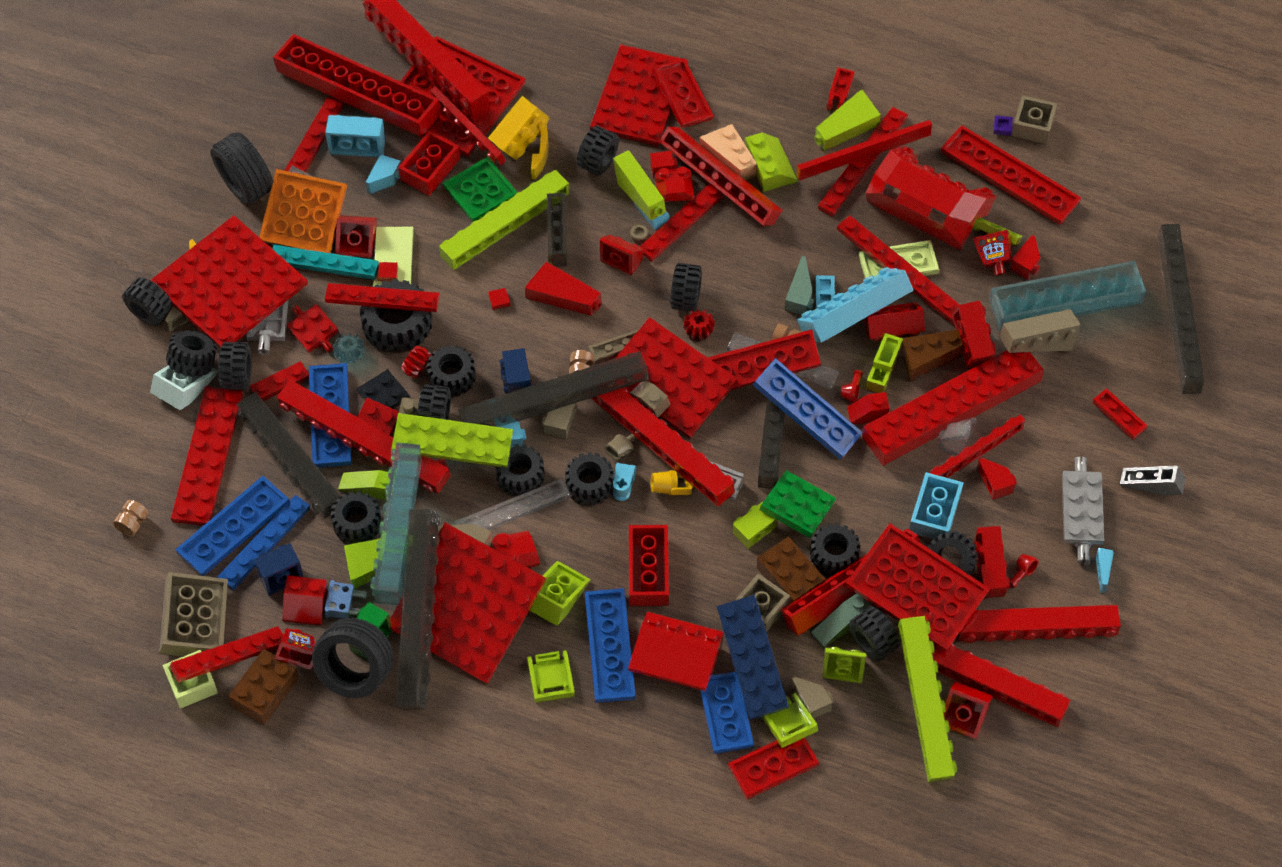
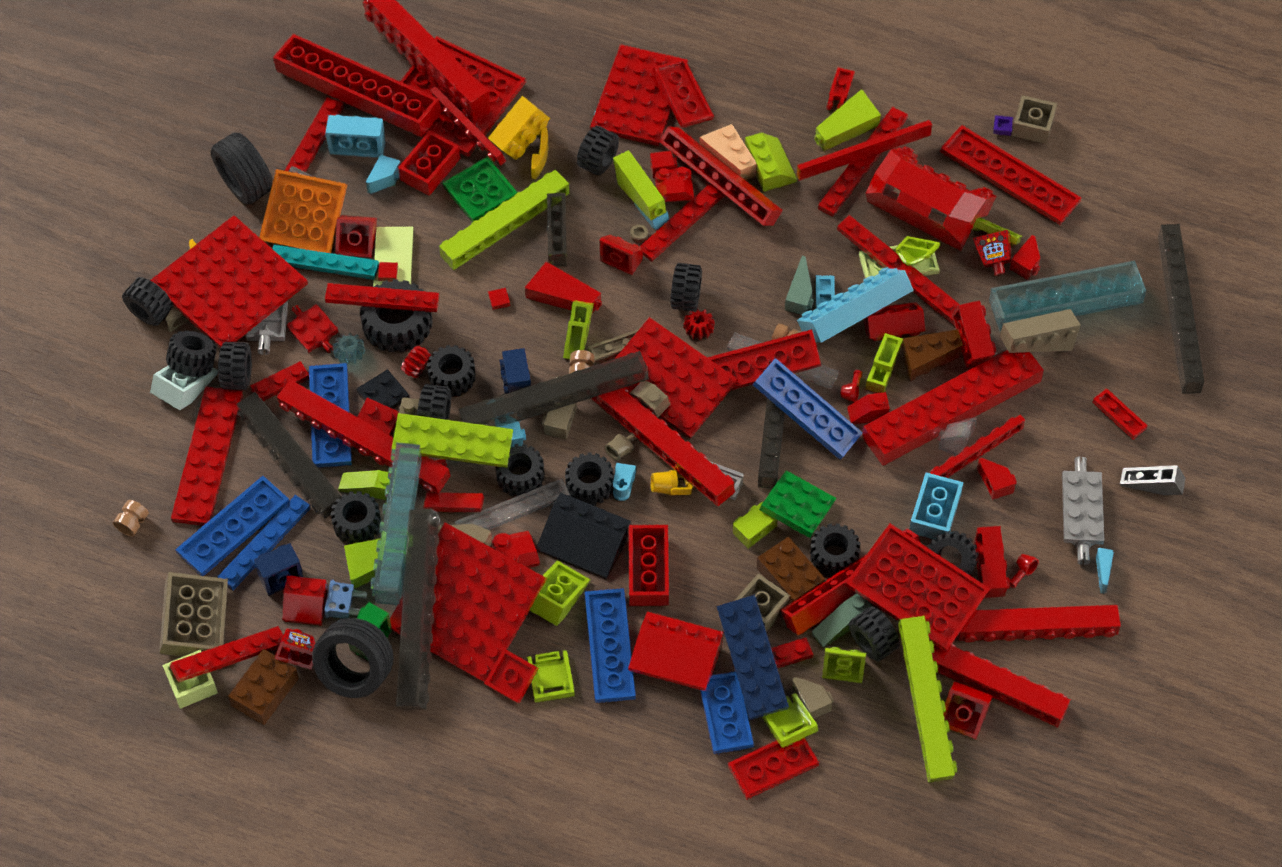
none -> red tile [423,492,484,512]
none -> red plate [484,648,539,703]
none -> black slope [536,492,631,579]
none -> lime slope [563,300,594,359]
none -> red plate [771,637,813,669]
none -> lime slope [895,236,940,266]

